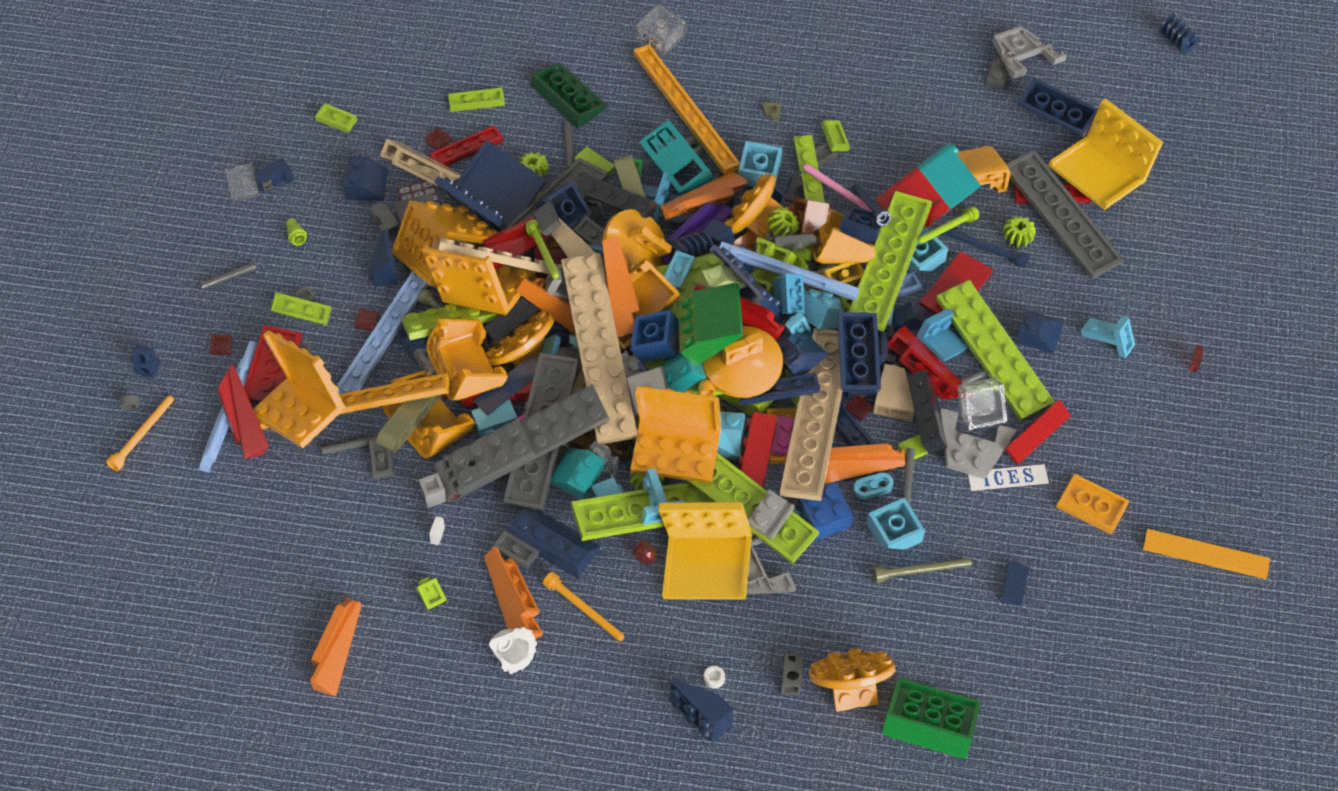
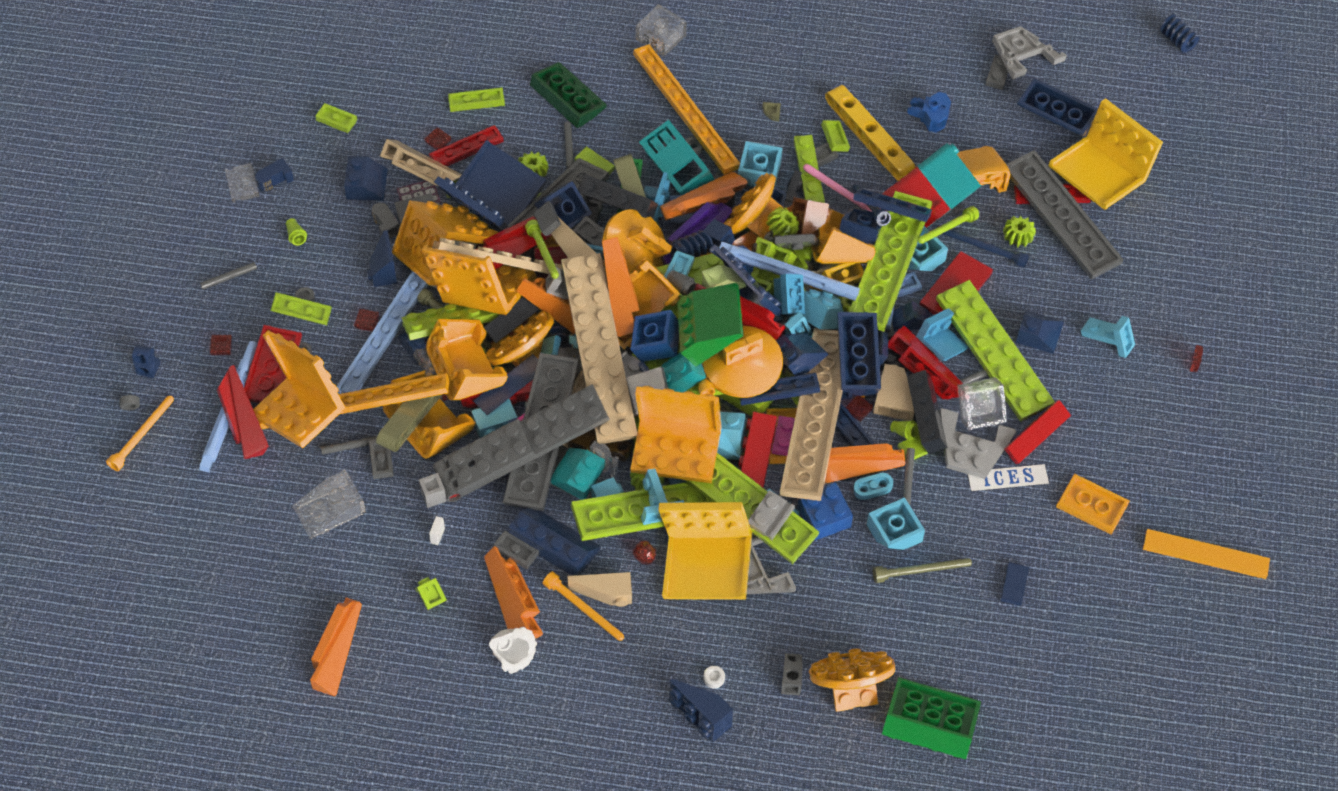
none -> clear slope [292,470,366,539]
none -> tan slope [568,572,632,607]
none -> dark grey cone [667,270,697,295]
none -> yellow beam [825,85,915,181]
none -> dark blue tile [853,188,932,222]
none -> lime cone [890,420,920,440]
none -> blue hinge [907,92,951,133]

